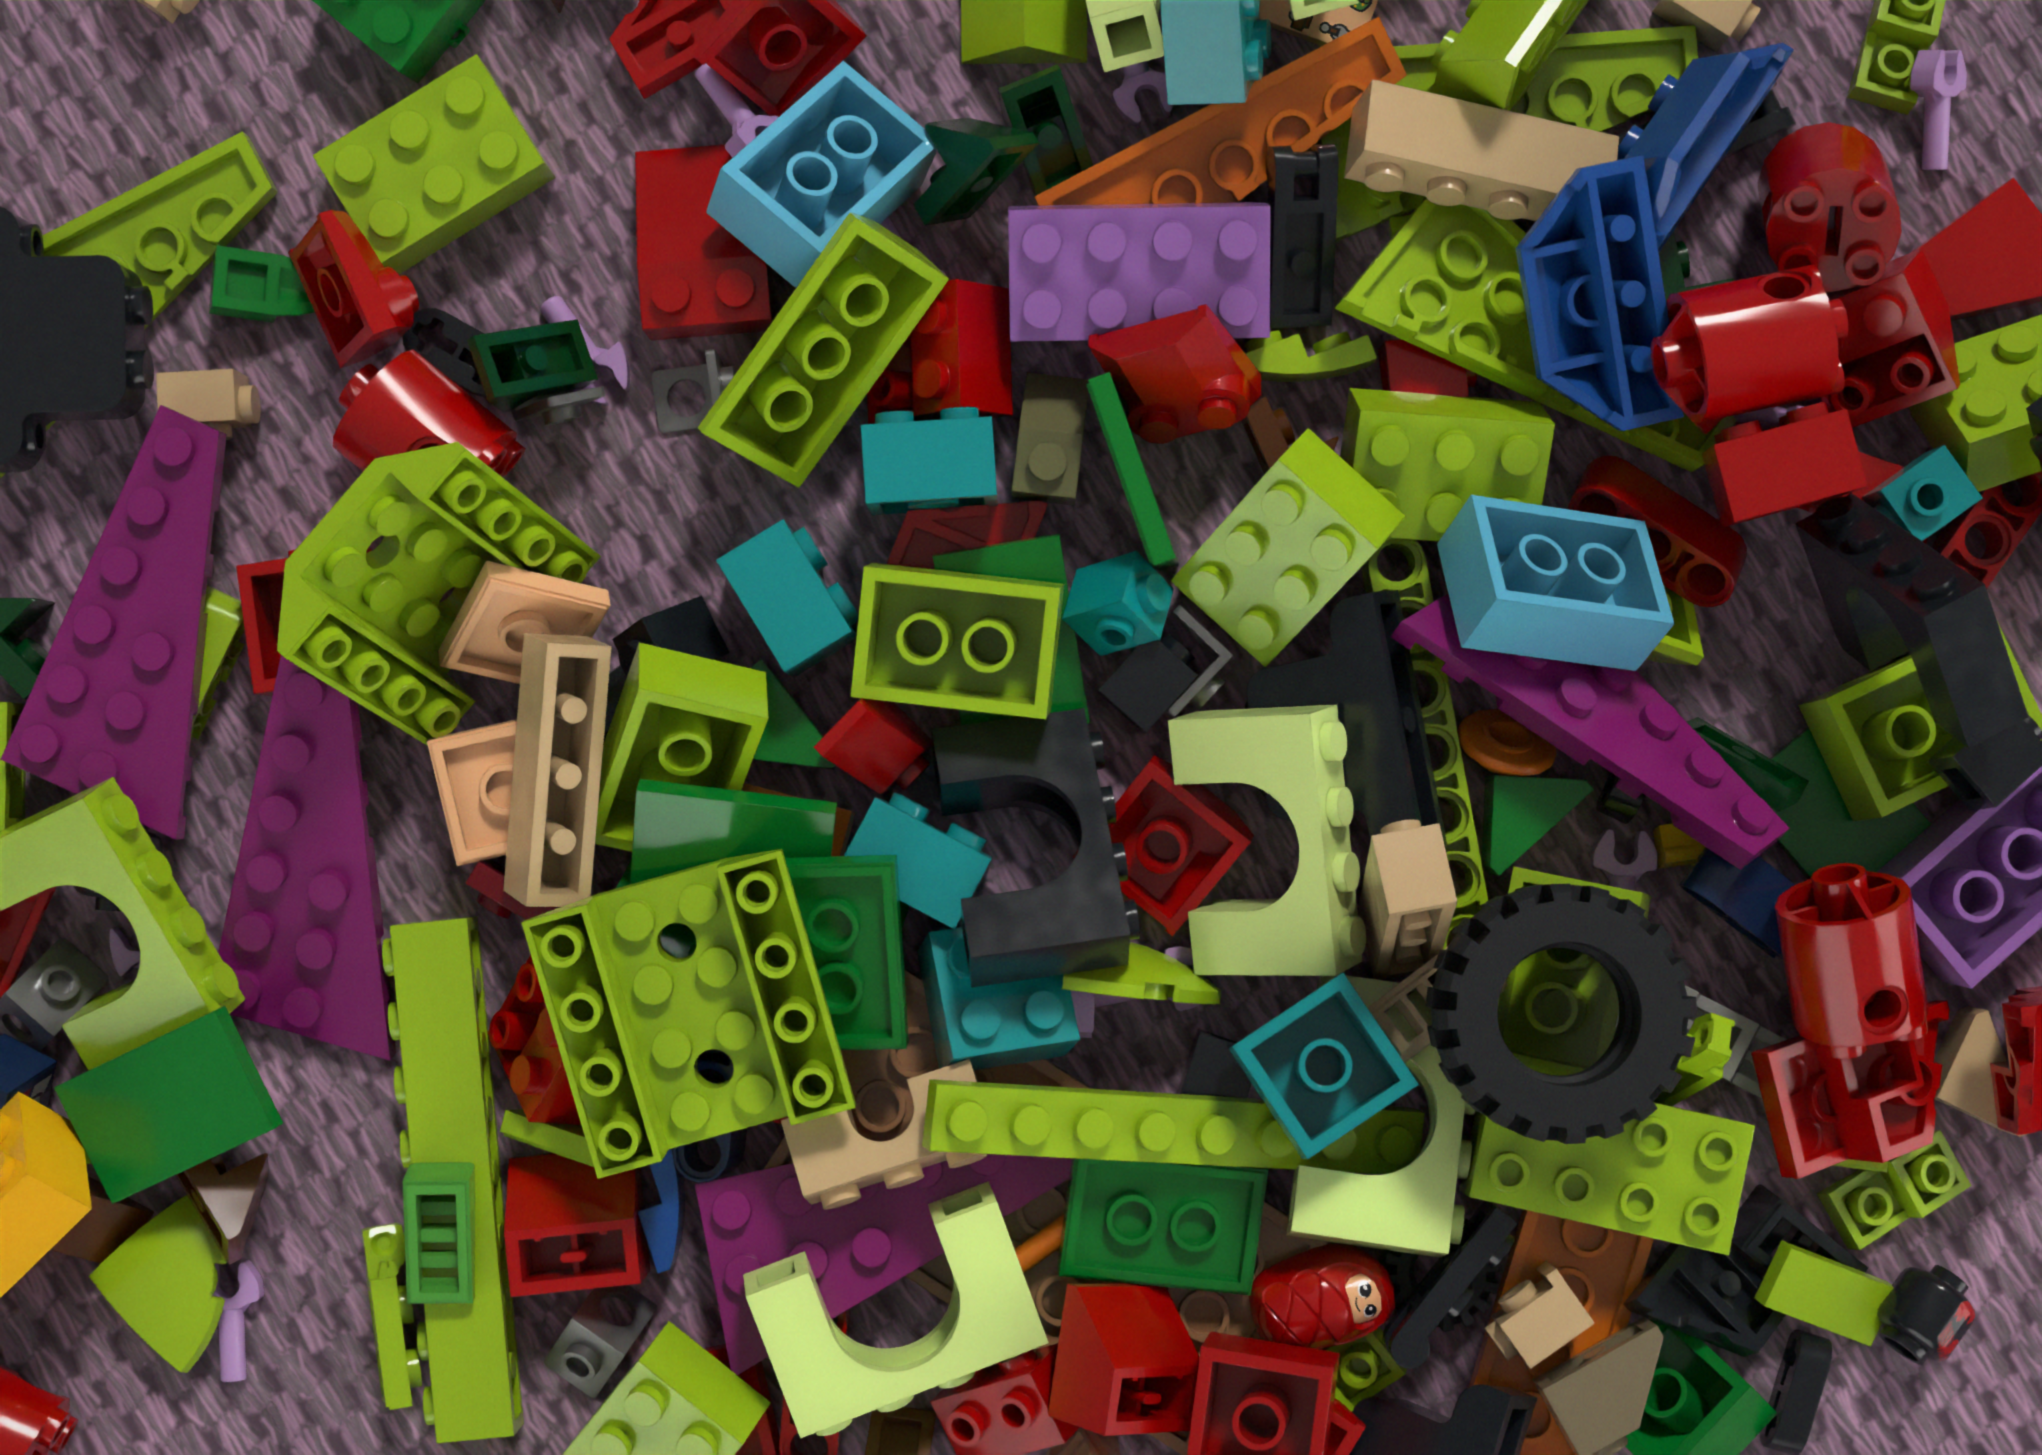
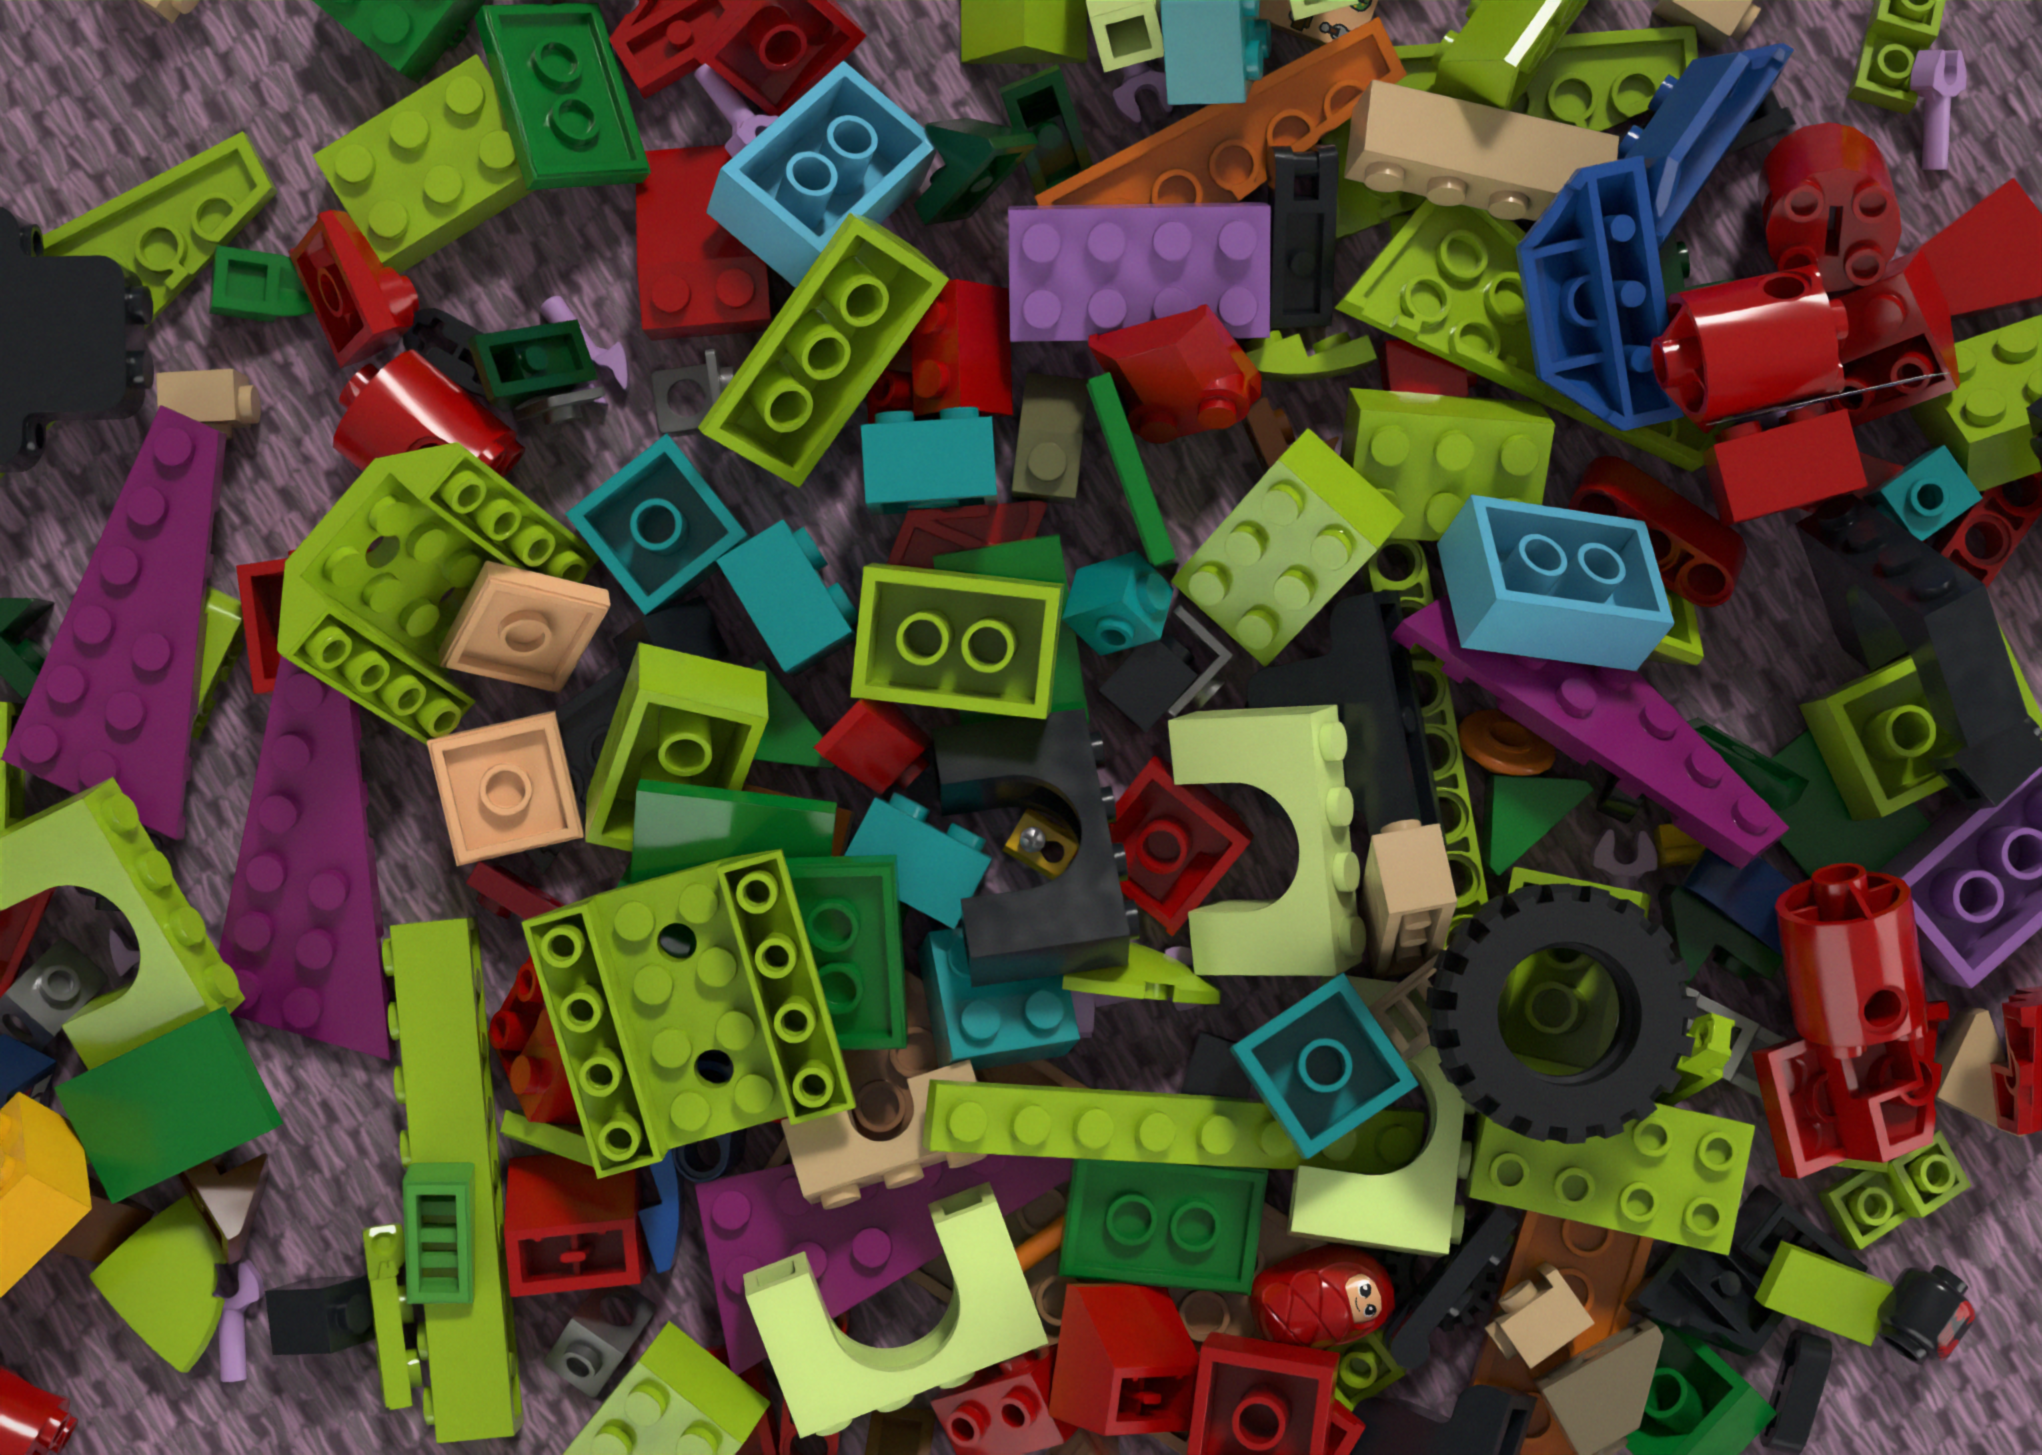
tan brick [503,633,612,907] -> none
none -> black brick [265,1275,375,1355]
none -> green tile [474,3,651,190]
none -> teal brick [565,433,751,616]
none -> yellow piece [1002,808,1078,880]
none -> dark green slope [1658,884,1783,986]
none -> sticker [1706,372,1951,425]

